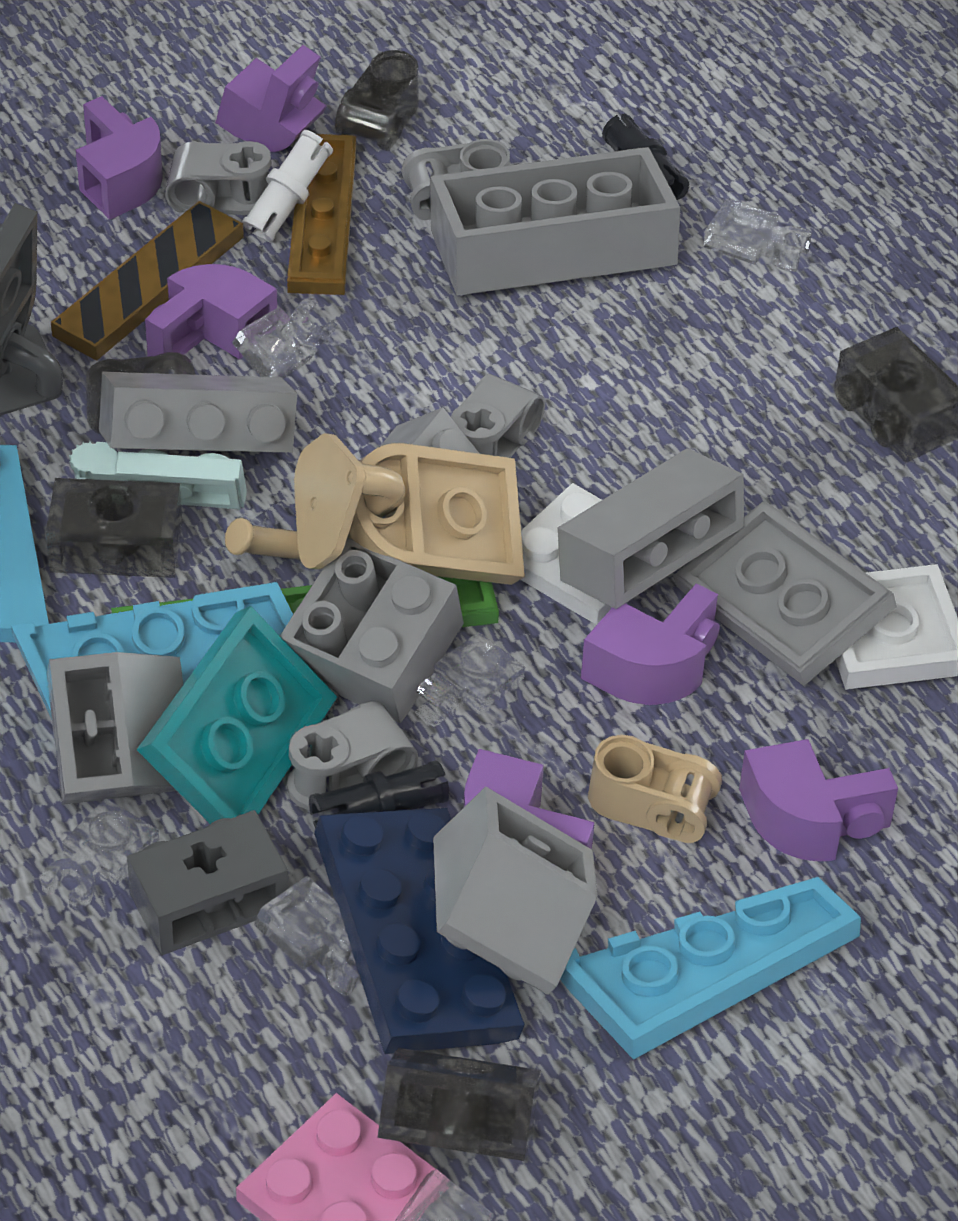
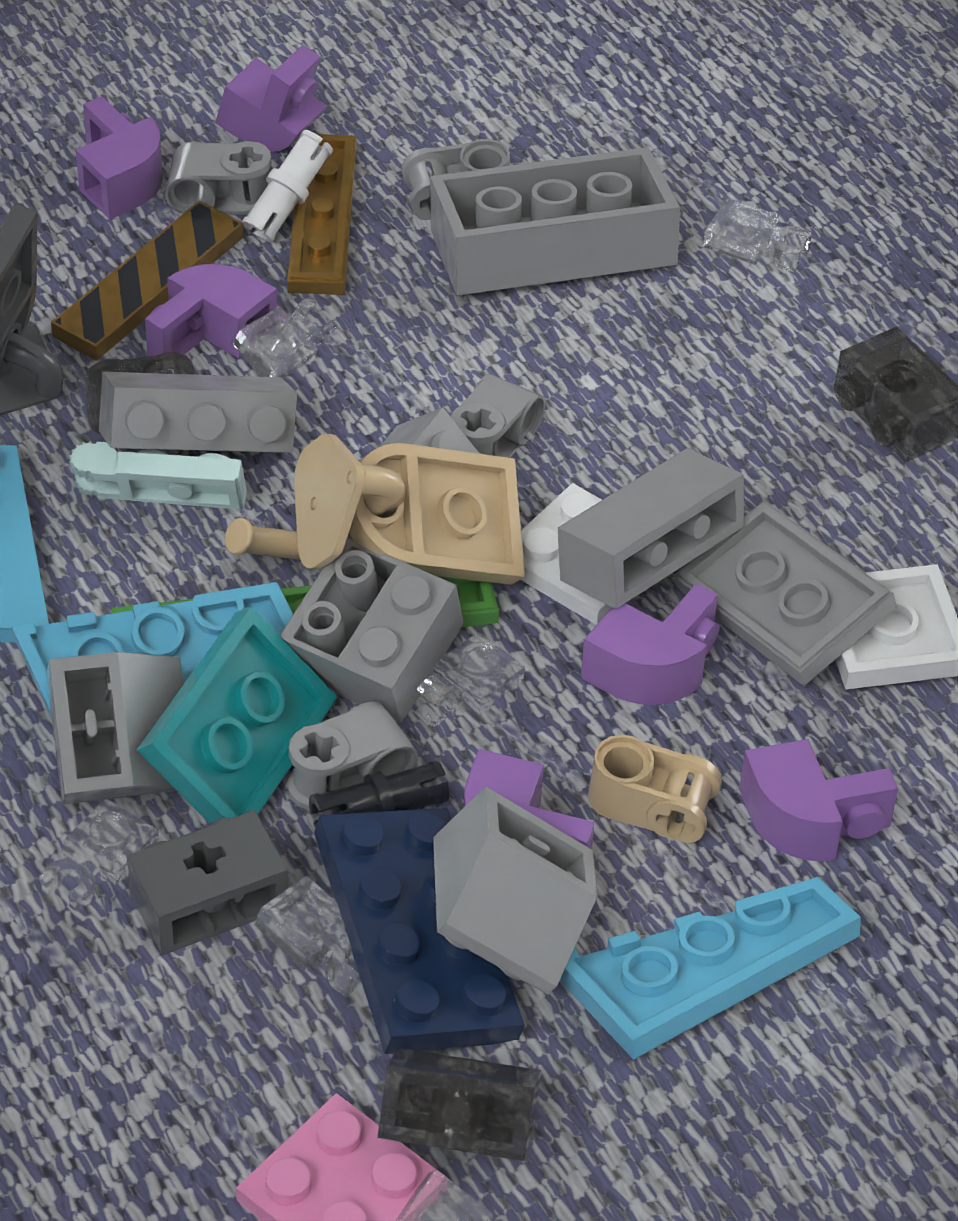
clear smoke brick [46,478,183,578] -> none
clear smoke piece [335,50,419,151] -> none
black pin [602,114,689,200] -> none

